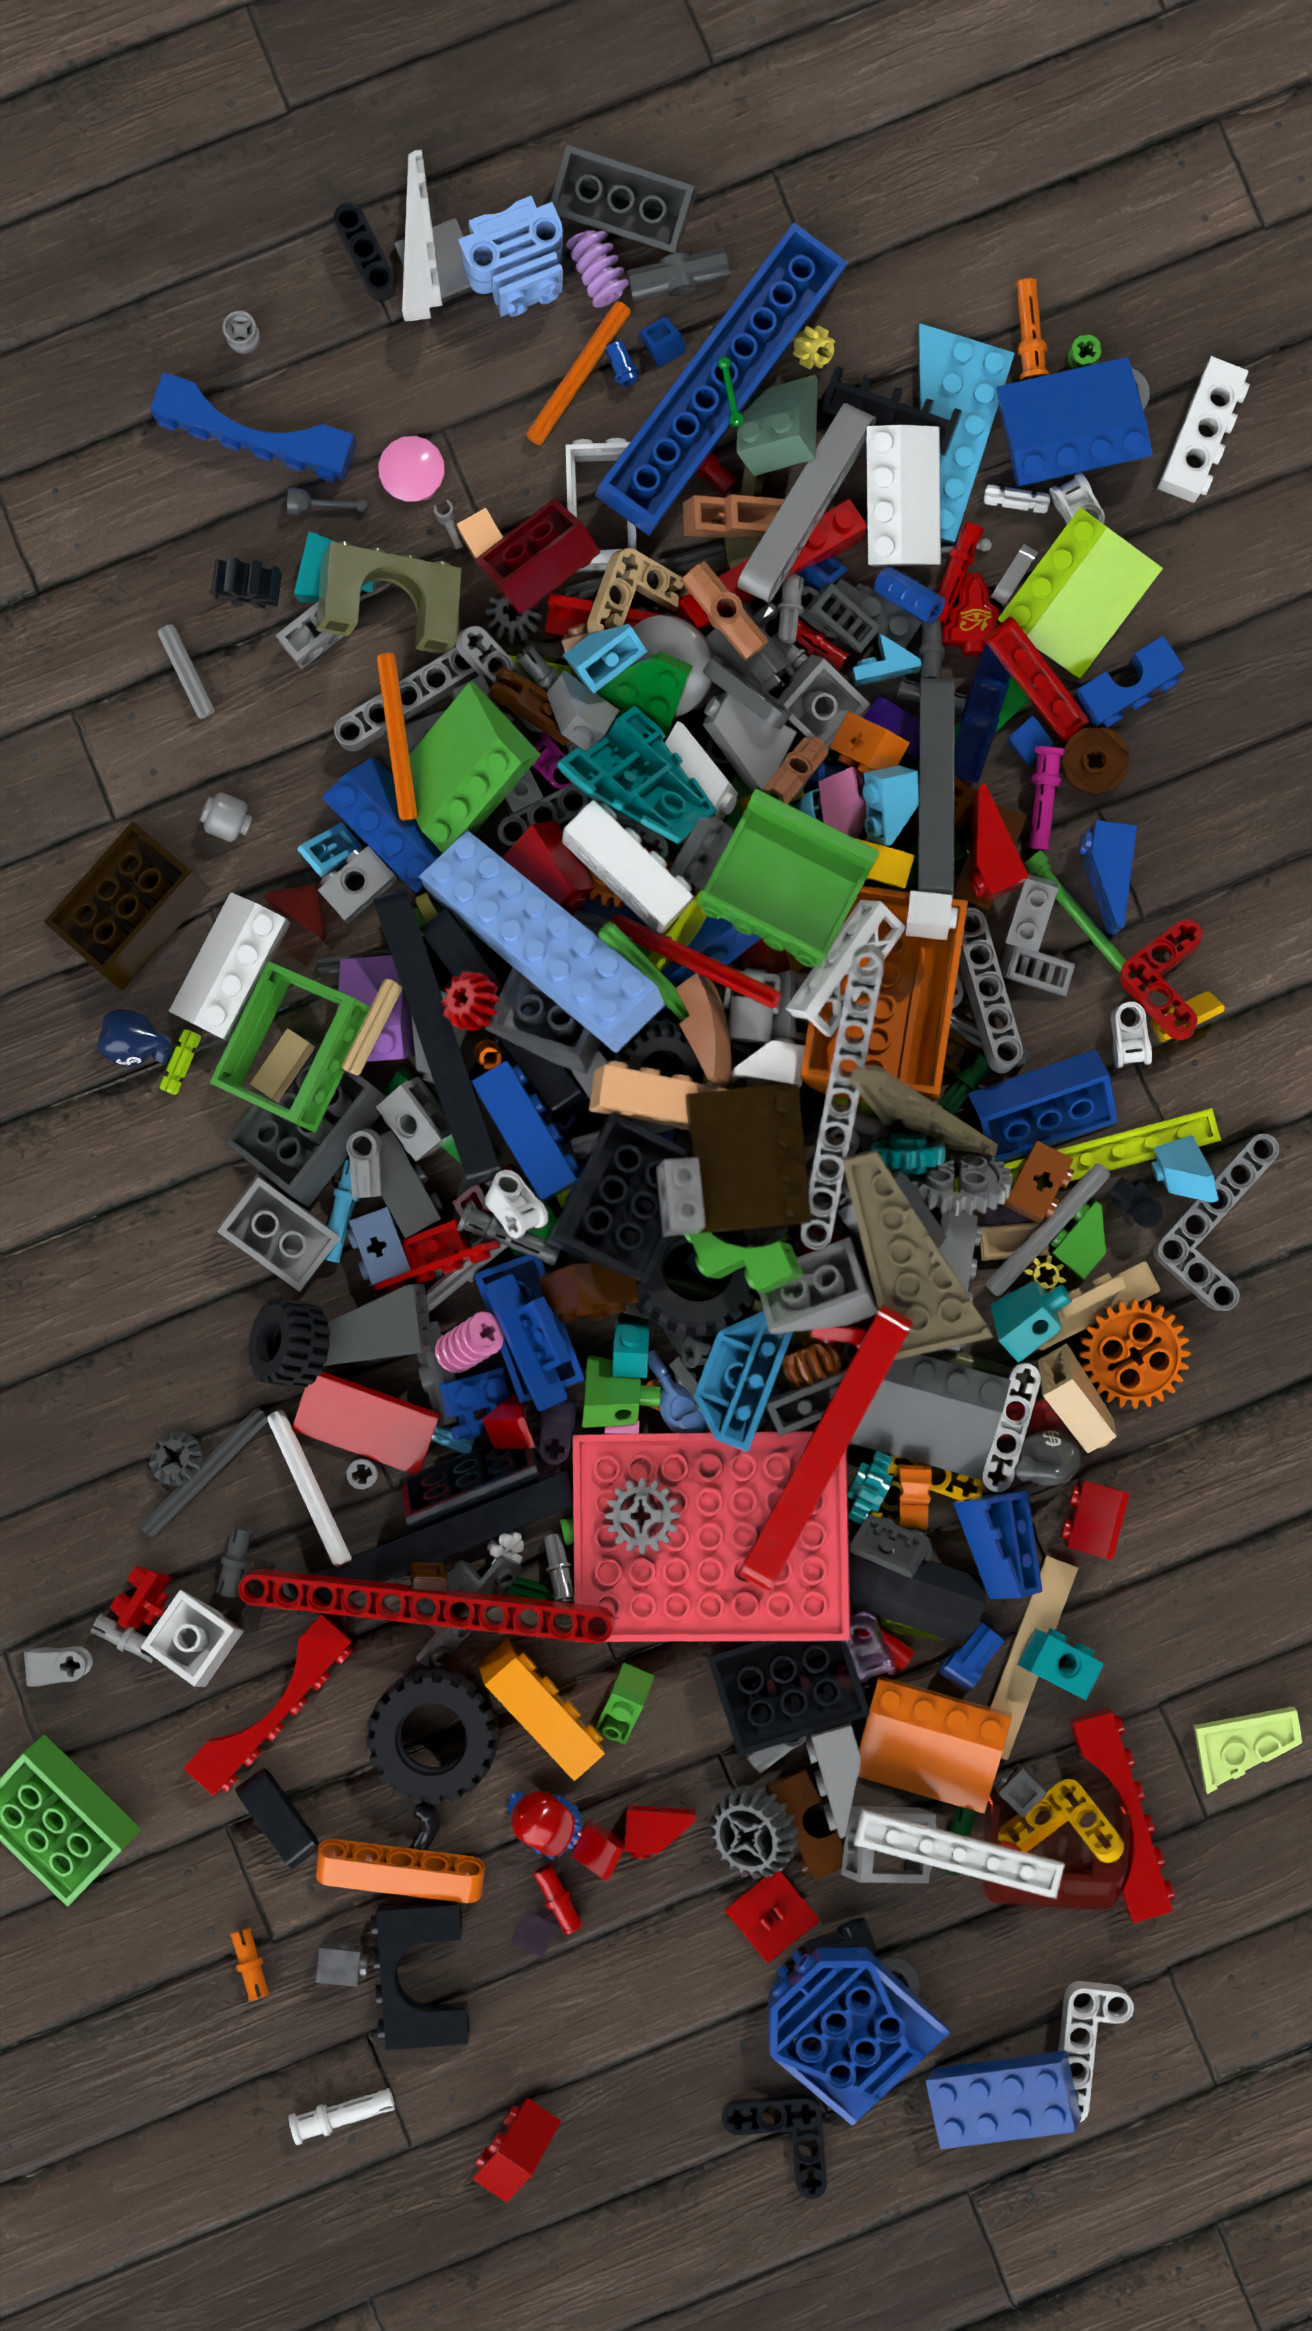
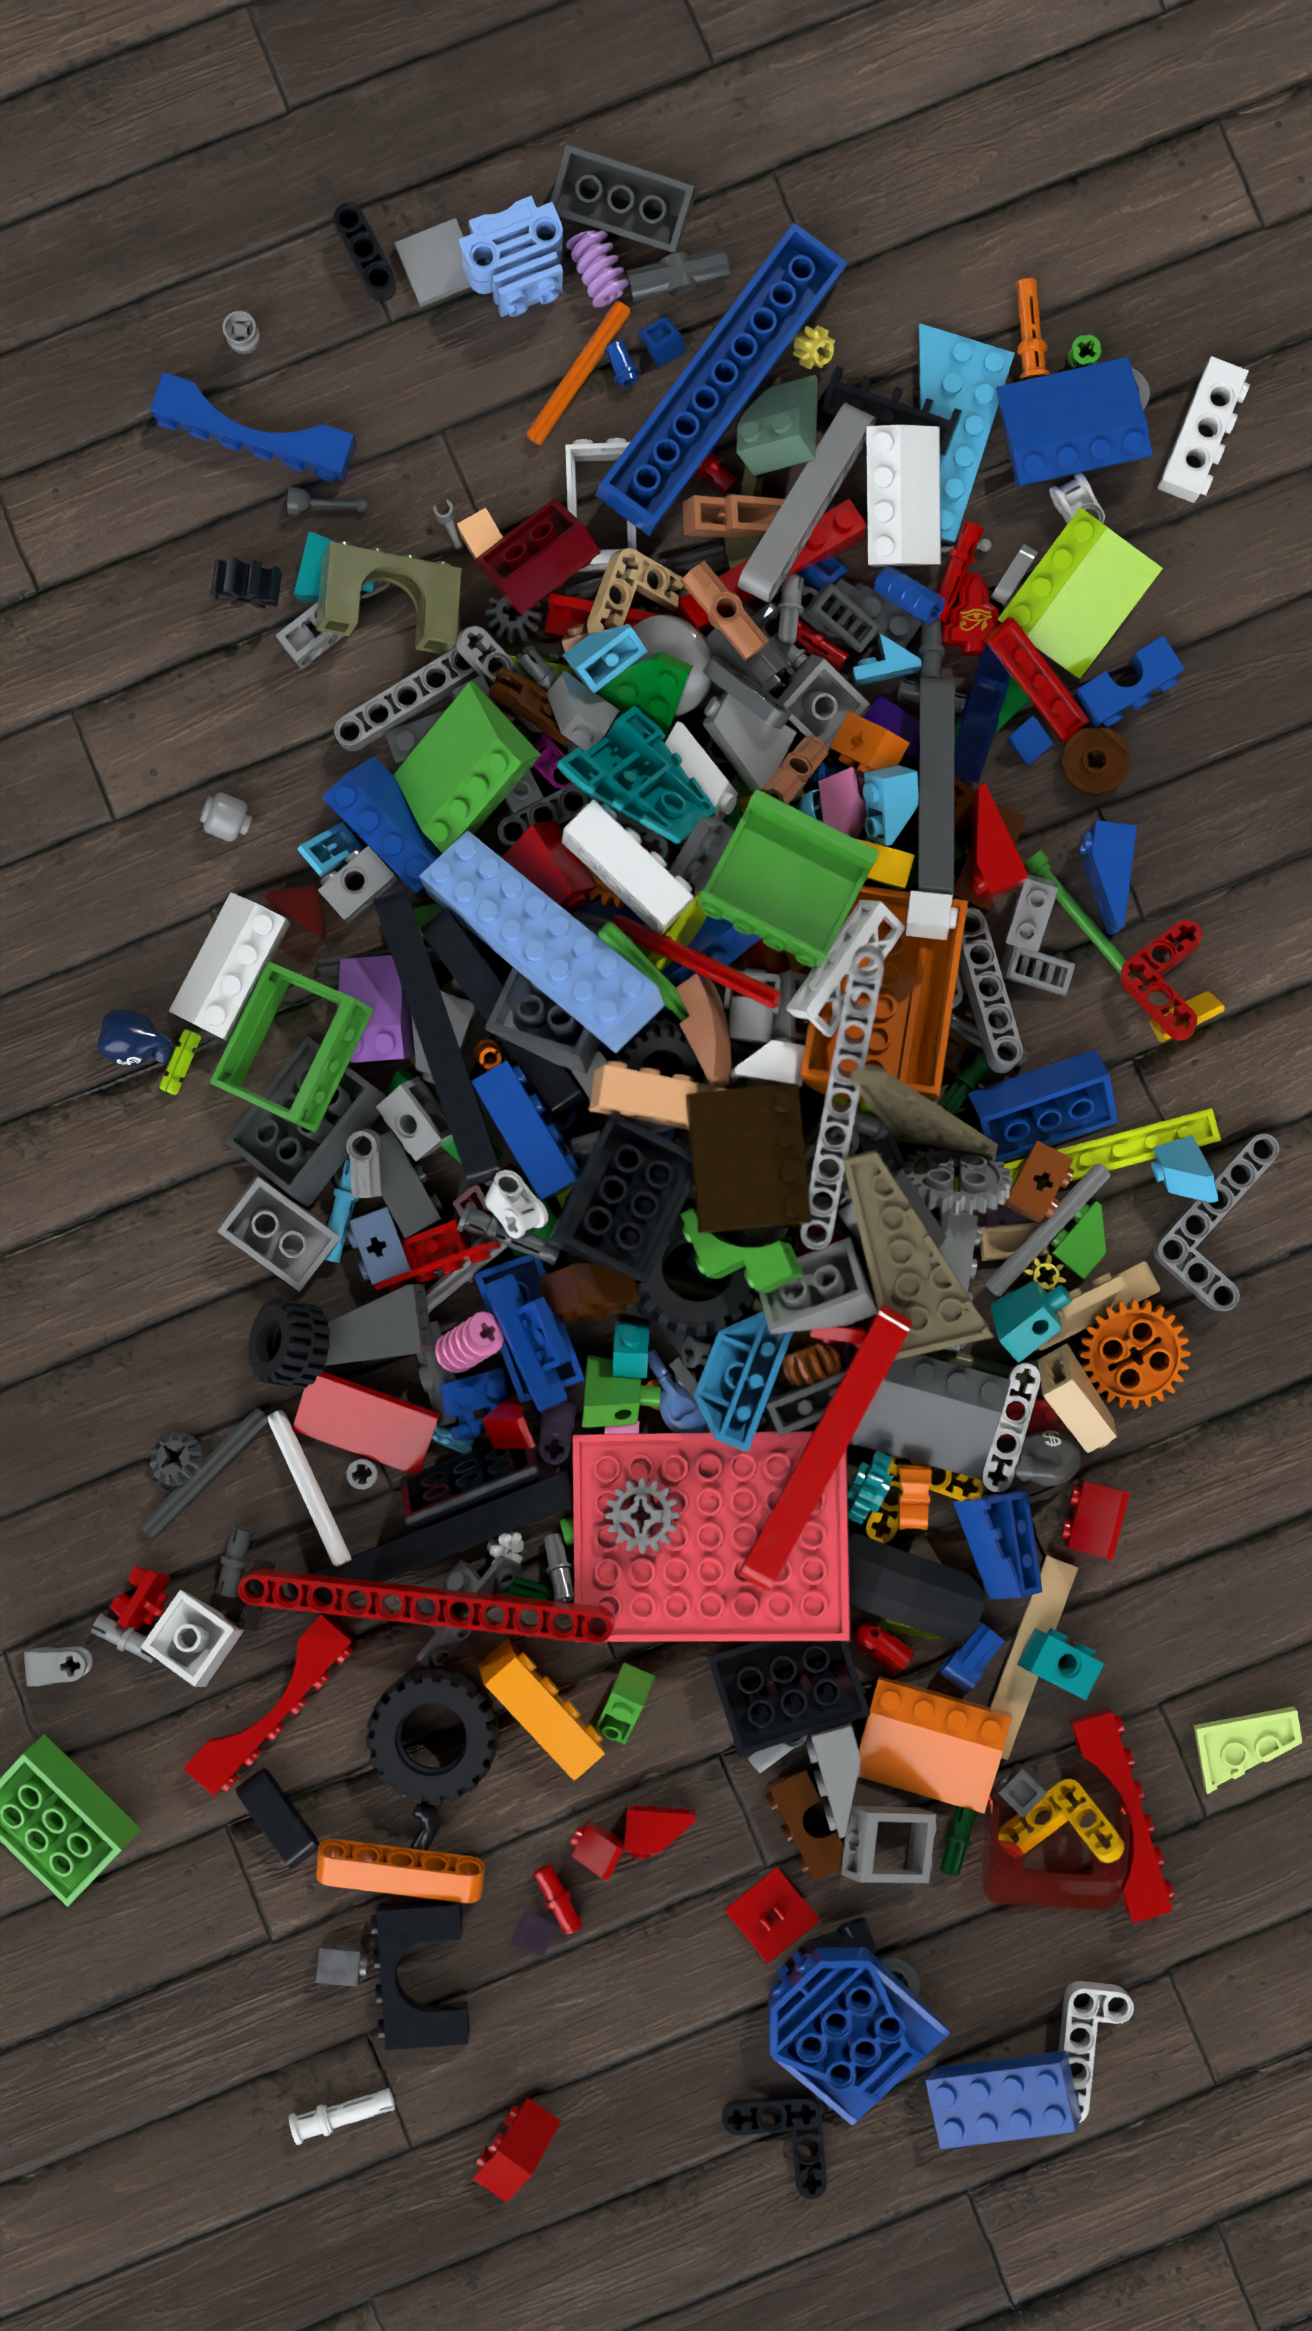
dark brown slope [44,821,212,991] -> none
light grey axle [158,624,215,719] -> none
orange pin [230,1927,270,2001] -> none
tan tile [250,1028,315,1103] -> none
tan axle [342,979,402,1075] -> none
orange axle [377,652,418,821] -> none
bright pink dish [378,436,445,502] -> none
white wedge [402,150,442,322] -> none
reddish brown tile [408,1562,448,1591] -> none
light yellow tile [415,892,438,922] -> none
red gear [441,971,501,1031] -> none
red hair [507,1791,582,1859] -> none
light grey brick [656,1158,705,1236] -> none
dark grey gear [708,1784,799,1880] -> none
green hinge [718,356,743,428] -> none
clear purple piece [846,1612,896,1683] -> none
dark grey bracket [849,1514,932,1578] -> none
white tile [853,1809,1064,1899] -> none
teal gear [870,1133,945,1174] -> none
white axle [984,485,1050,513] -> none
dark pink pin [1028,746,1065,850] -> none
black hips [1109,1176,1163,1228] -> none
white piece [1110,1002,1152,1068] -> none

